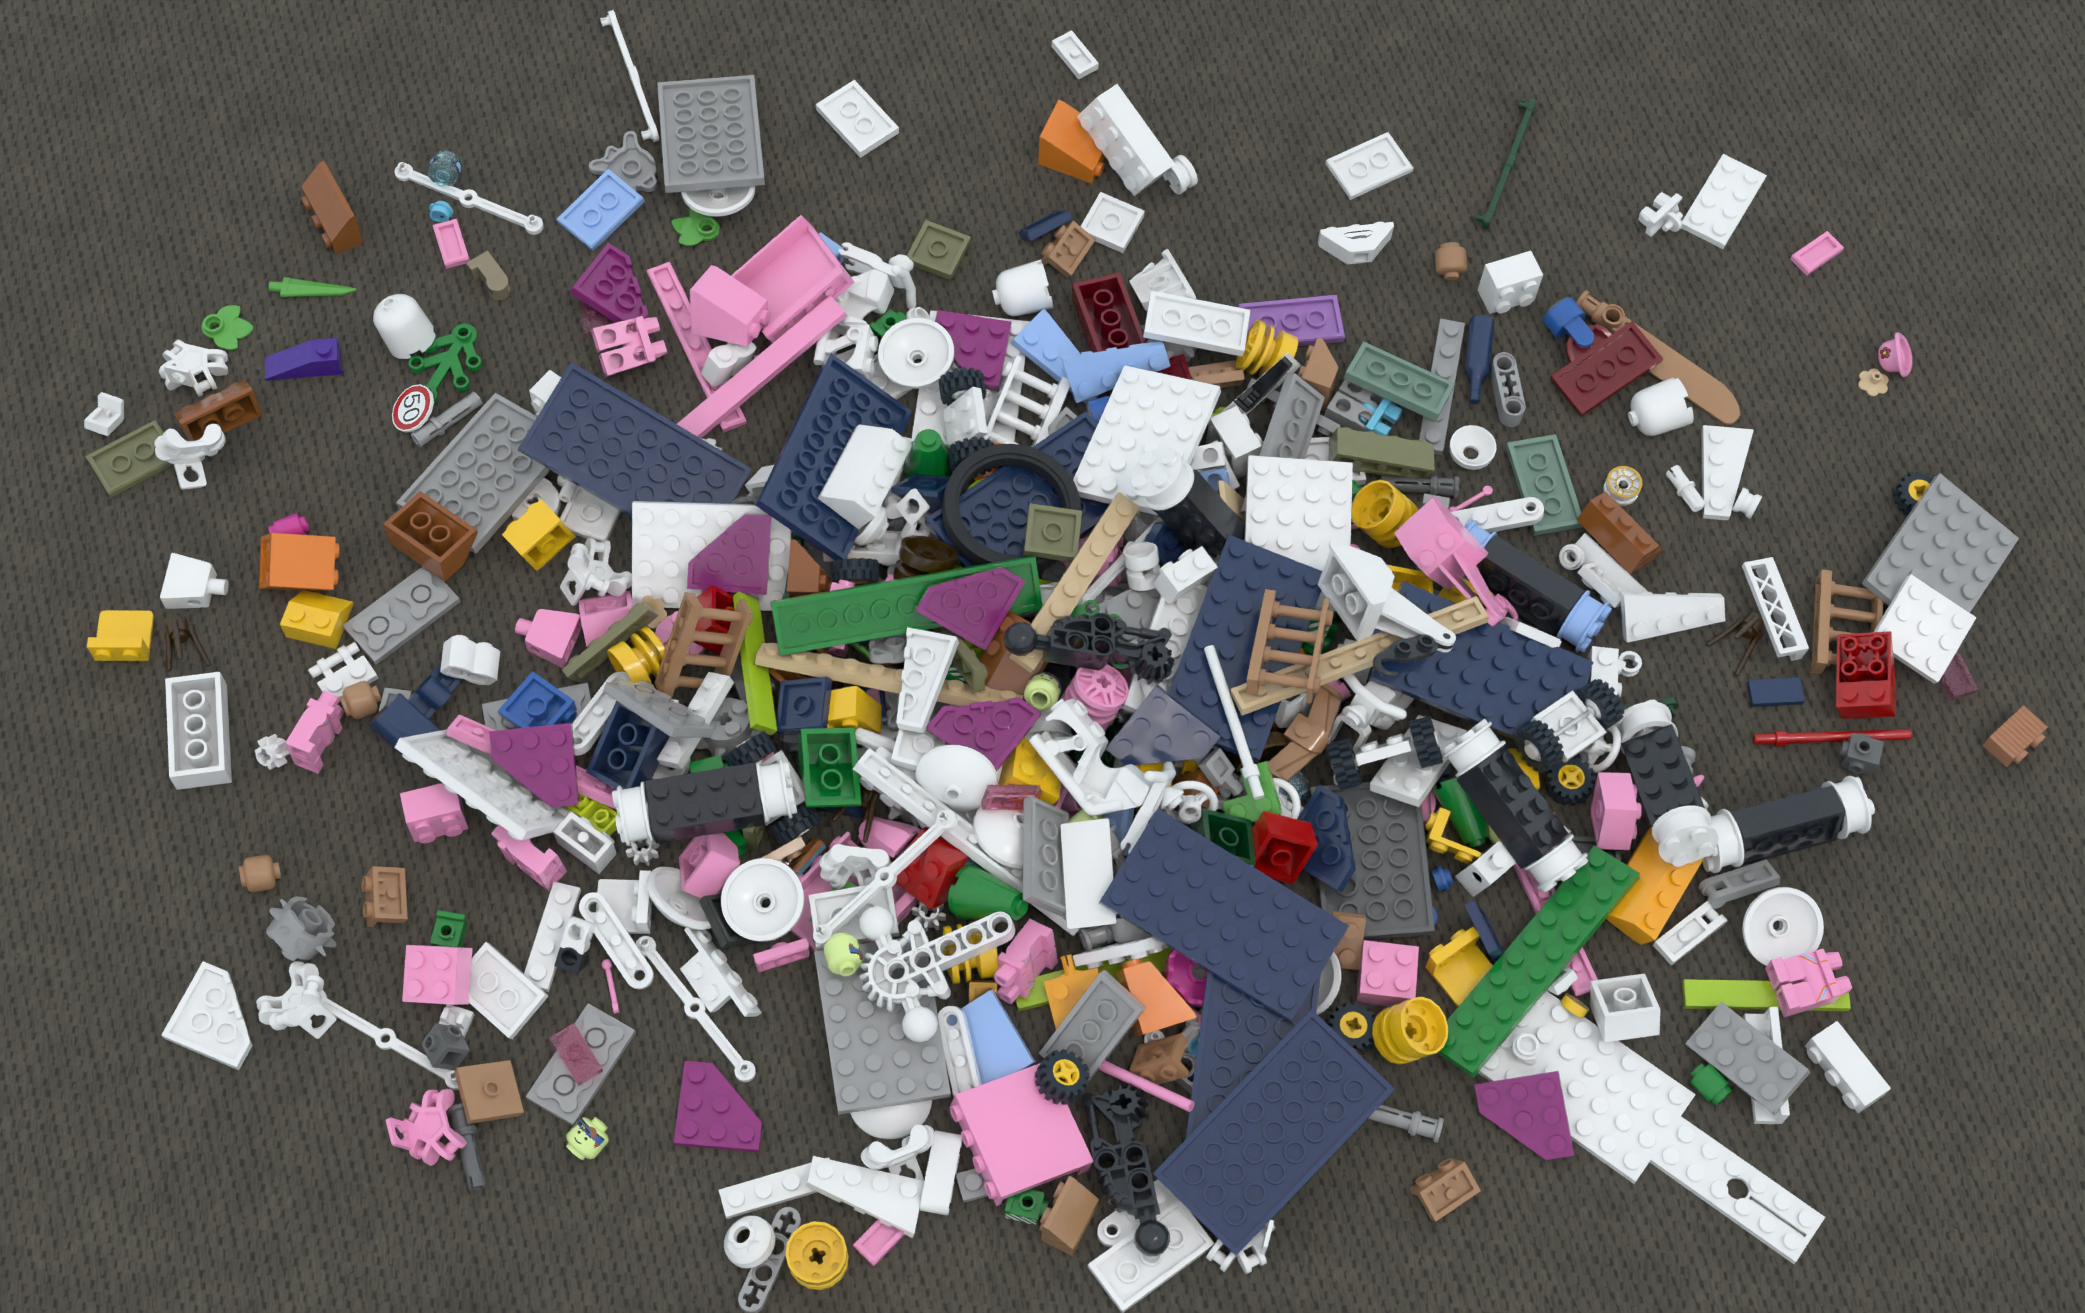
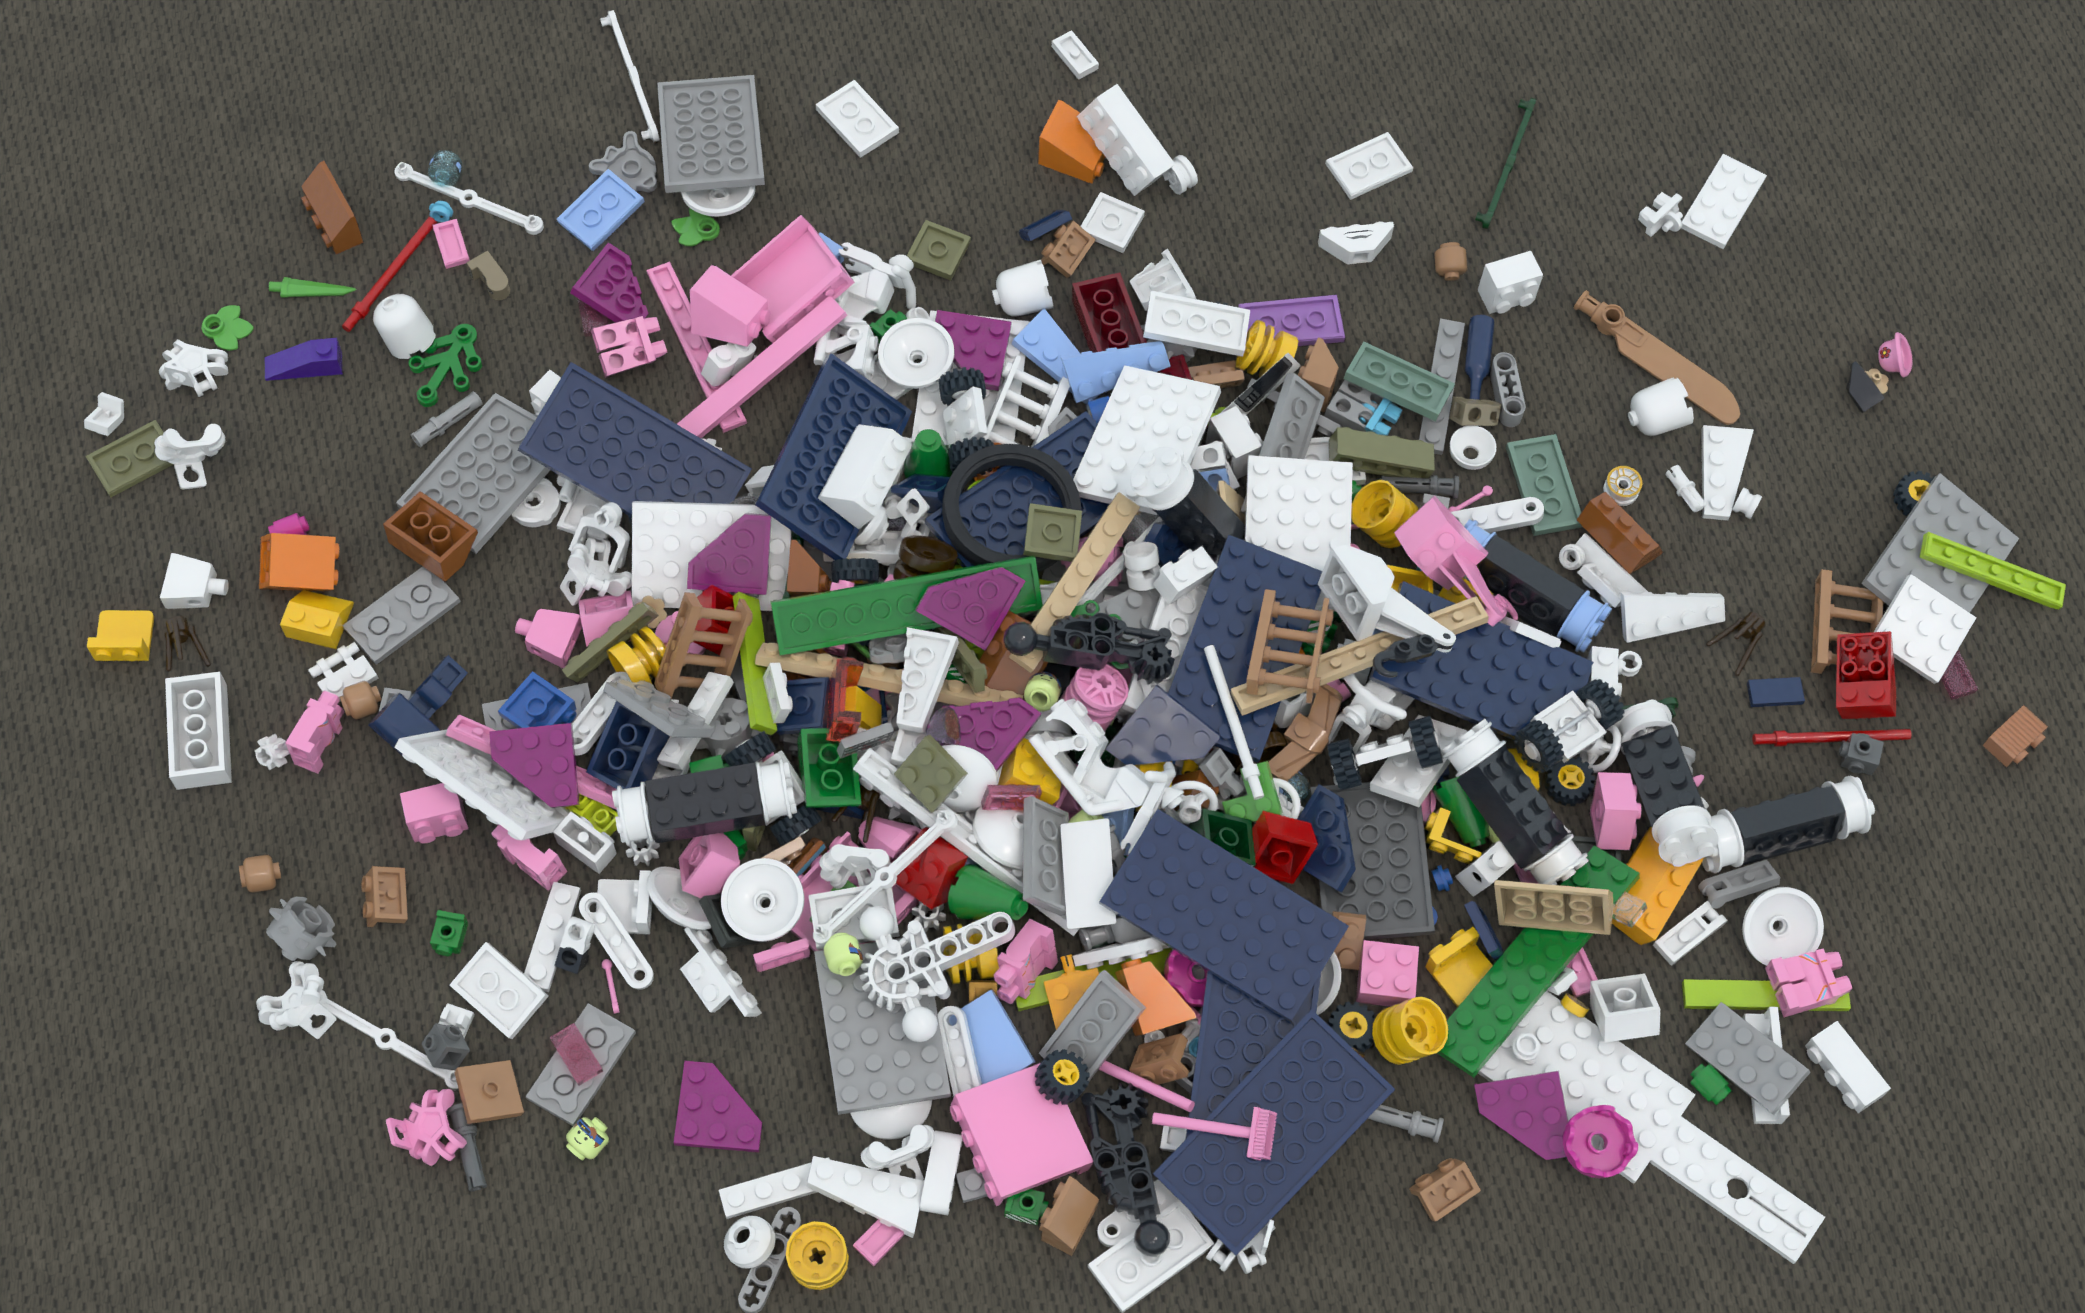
white plate [161,961,252,1070] -> none
dark orange slope [174,380,263,441] -> none
piece [392,384,434,433] -> none
bright pink brick [402,945,472,1005] -> none
white brick [440,635,500,685] -> none
yellow brick [502,499,576,571] -> none
white piece [636,936,756,1082] -> none
dark red plate [1543,297,1663,417] -> none
white fence [1742,557,1809,661] -> none
bright pink tile [1790,231,1844,276] -> none
none -> red bar [342,217,437,332]
none -> white piece [568,502,630,573]
none -> white plate [763,663,793,723]
none -> clear red panel [826,657,864,742]
none -> light grey tile [837,723,894,759]
none -> olive plate [894,734,968,813]
none -> clear purple rock [926,706,961,746]
none -> bright pink piece [1152,1107,1277,1161]
none -> white plate [1160,1126,1186,1152]
none -> dark tan leg [1449,396,1502,426]
none -> tan slope [1494,880,1614,935]
none -> dark pink plate [1563,1105,1638,1179]
none -> clear plate [1612,891,1648,928]
none -> black slope [1846,361,1885,413]
none -> lime tile [1920,532,2066,610]

